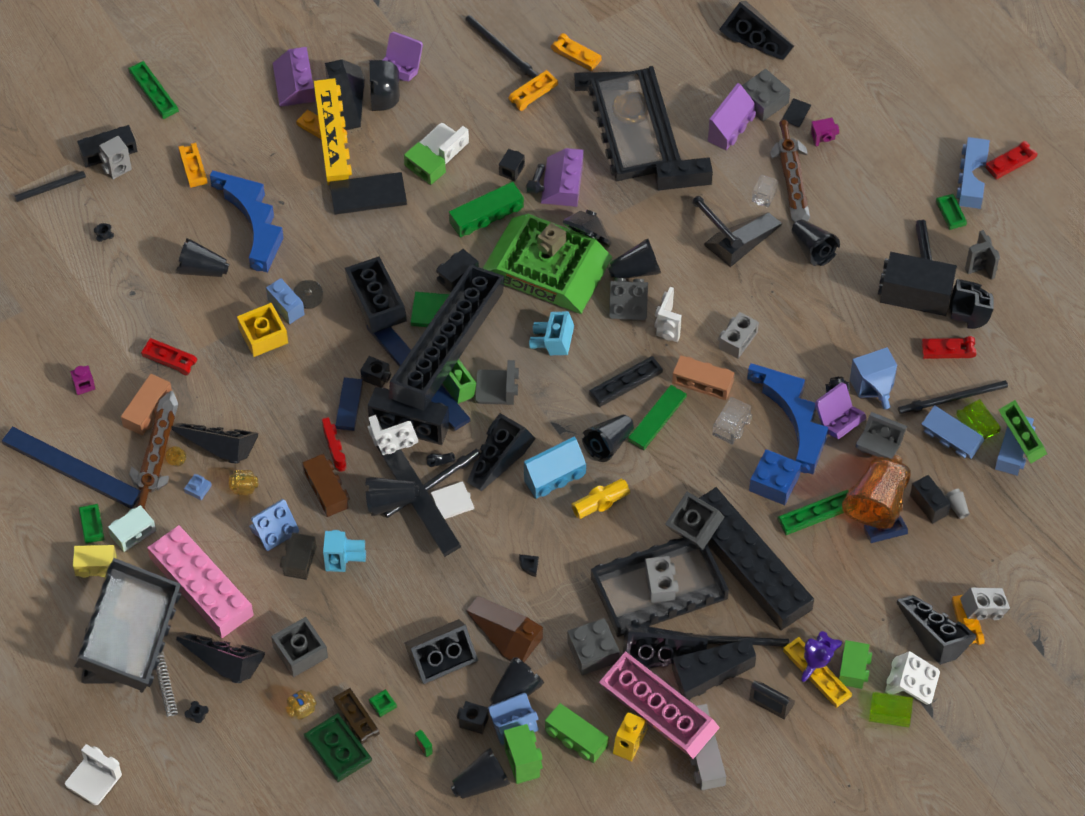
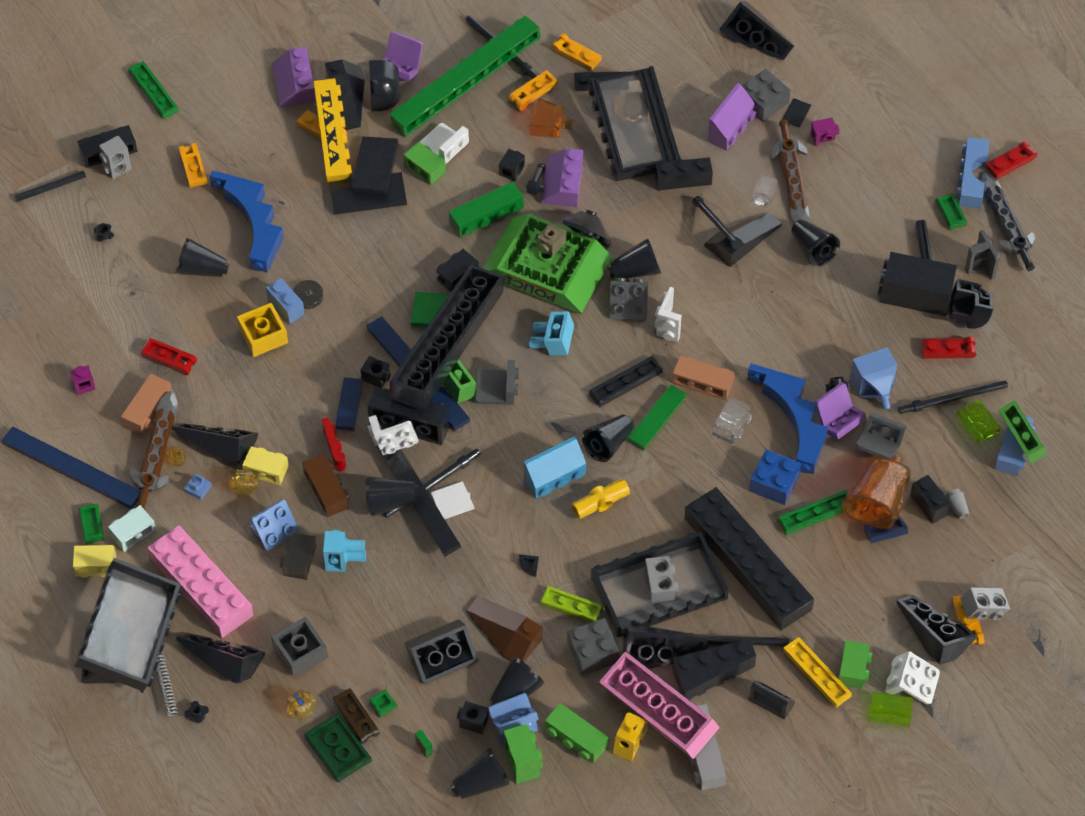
white bracket [65,744,122,805] -> none
black brick [345,256,407,333] -> none
black arm [426,452,455,467] -> none
black wedge [467,413,536,492] -> none
dark grey brick [665,491,724,550] -> none
light grey brick [718,312,759,359] -> none
dark purple animal [801,631,842,682] -> none
medium blue brick [922,405,984,459] -> none
none -> light yellow brick [243,446,289,485]
none -> black tile [351,136,399,194]
none -> green brick [390,15,540,137]
none -> clear orange torso [530,98,574,138]
none -> lime tile [540,586,603,623]
none -> sword [981,172,1036,272]

